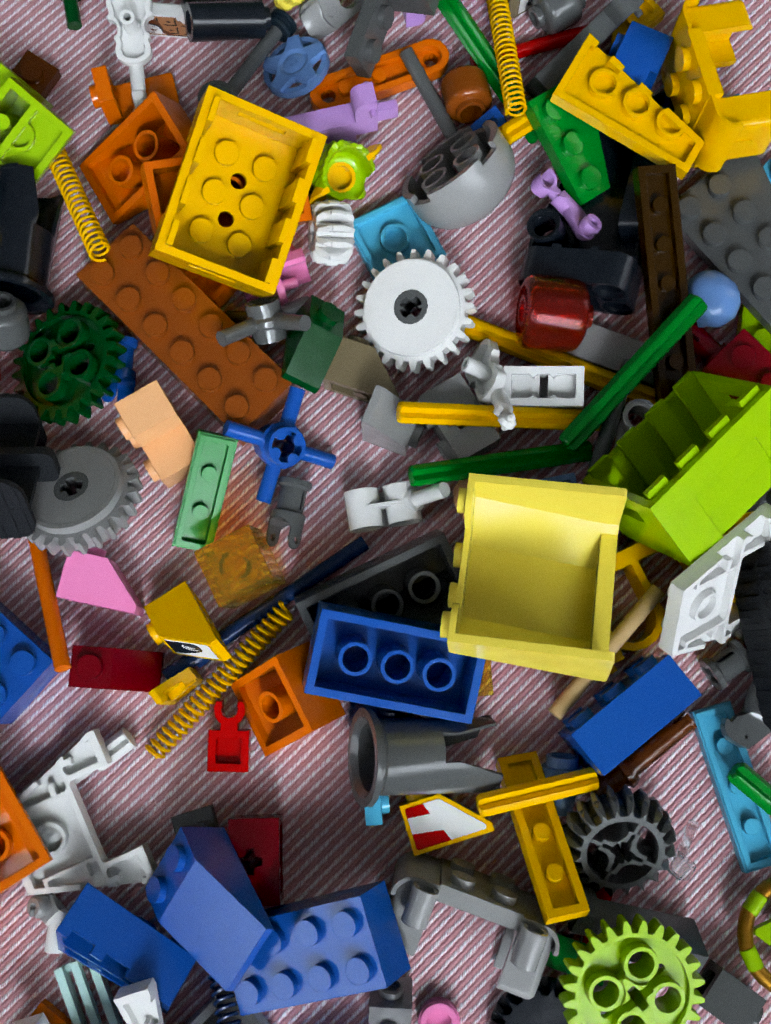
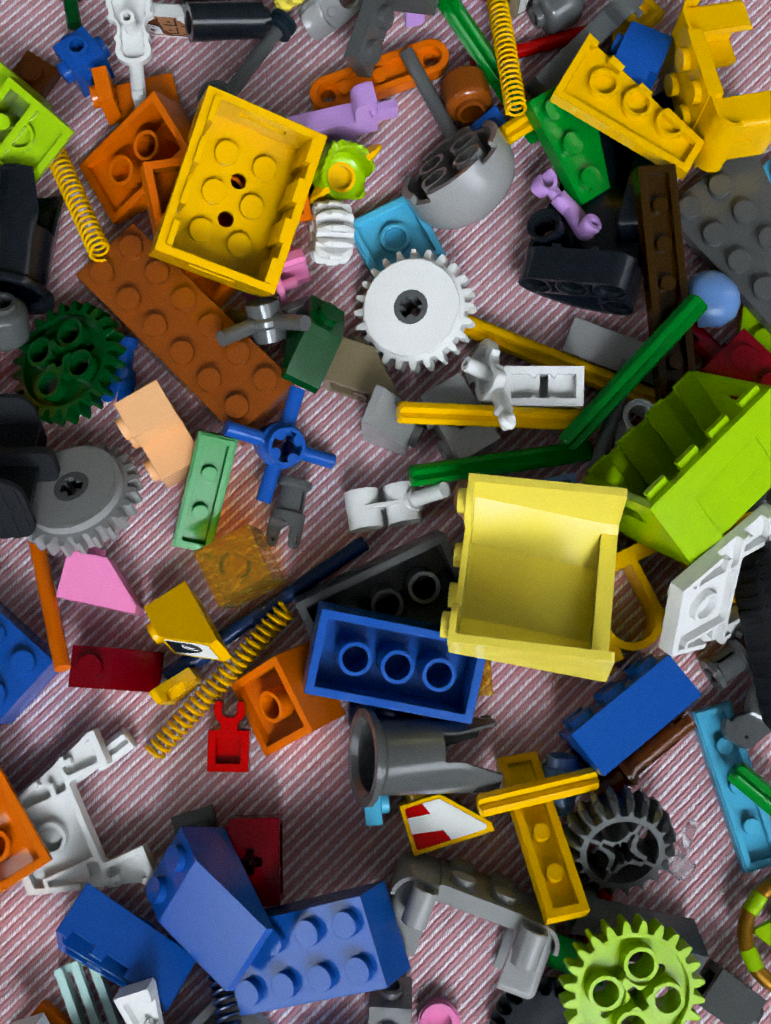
arm [27,893,68,954] -> none
medium blue wheel [263,34,330,99] -> none
clear red head [515,274,594,352] -> none
tan bar [547,585,665,720] -> none
none -> blue brick [52,26,115,98]

